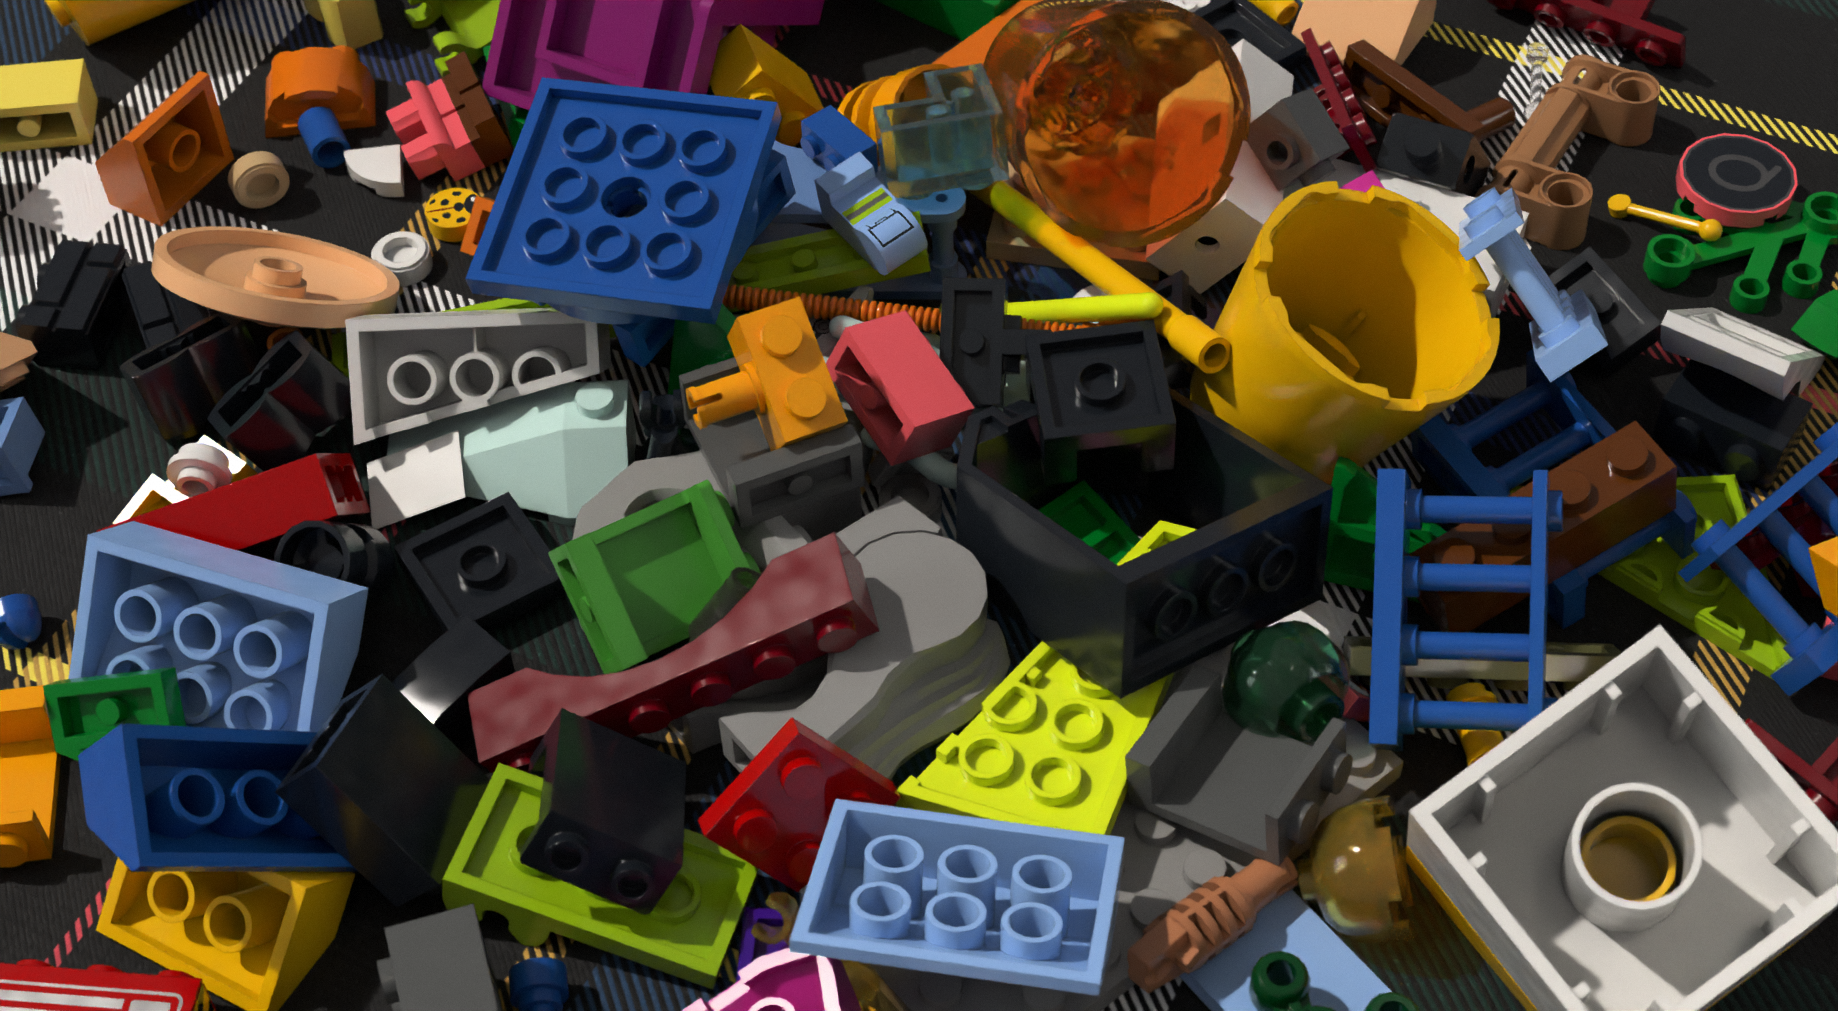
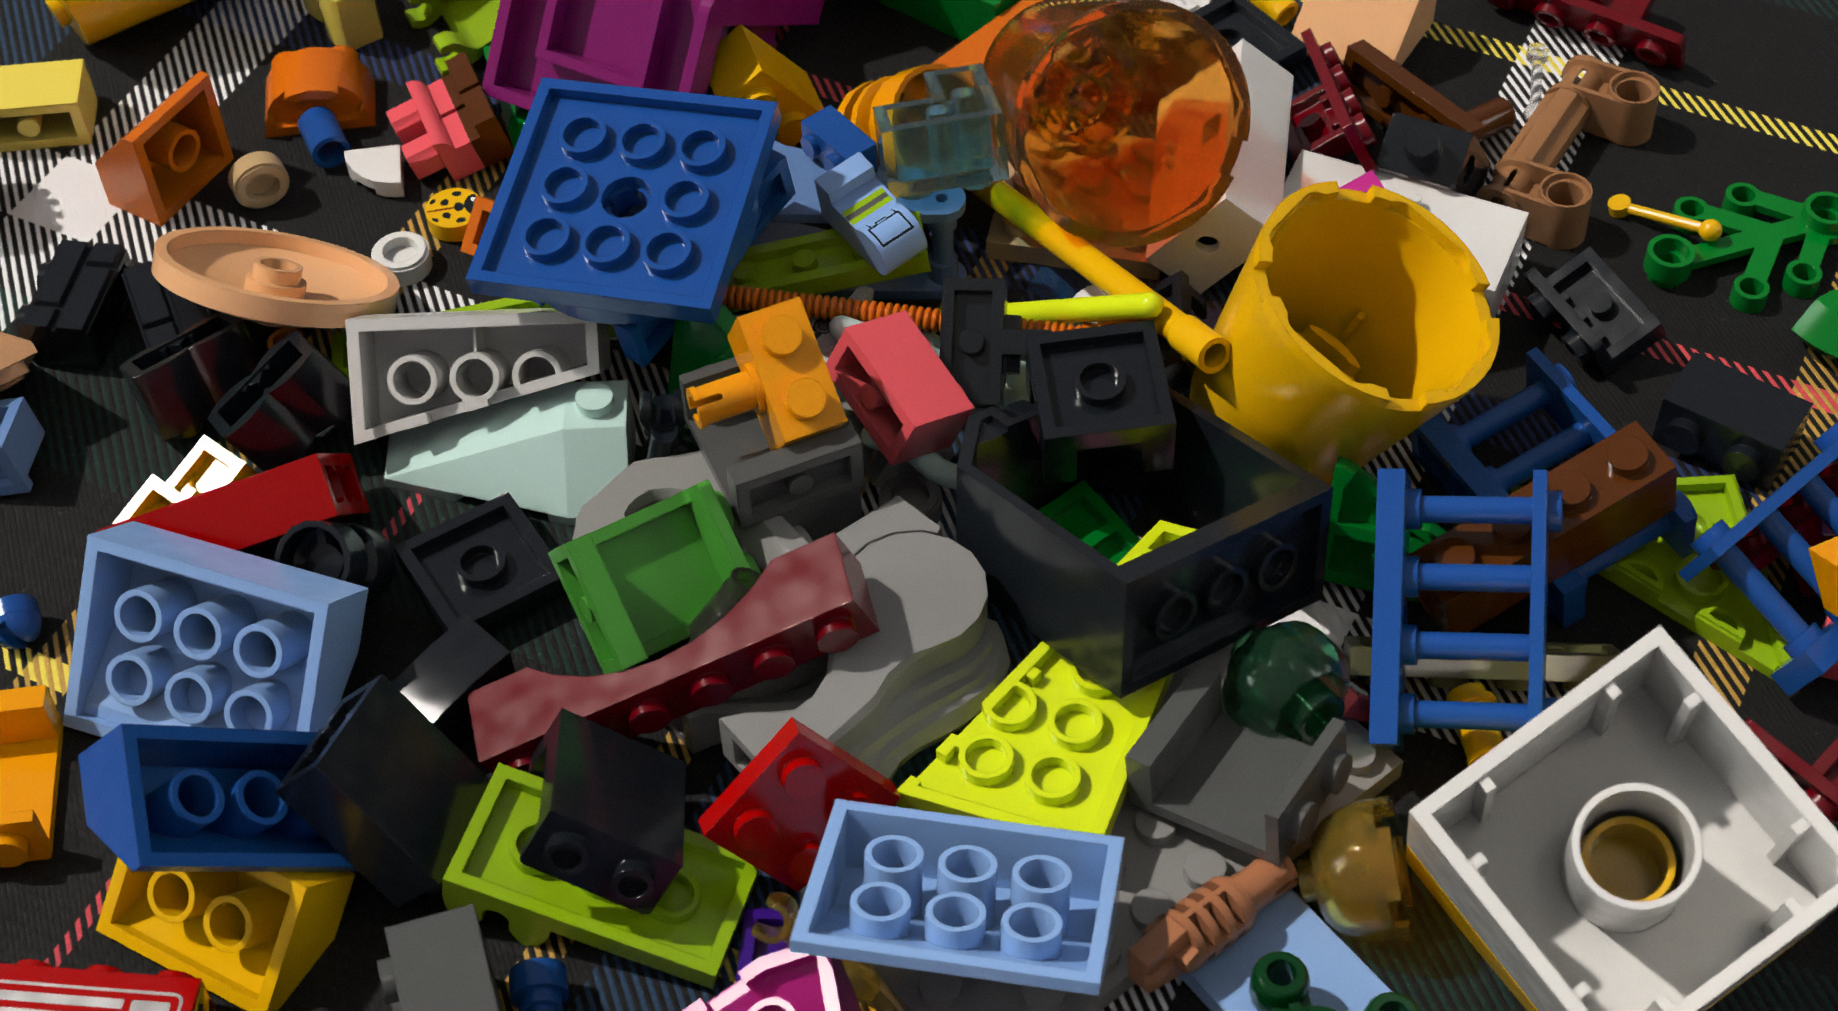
green wing [43,667,186,762] -> none
white plate [166,443,232,498] -> none
white sticker [367,430,466,529] -> none
dark grey brick [1241,88,1350,191] -> none
light blue fence [1459,187,1608,382] -> none
white slope [1660,307,1826,401] -> none
tile [1676,133,1798,228] -> none

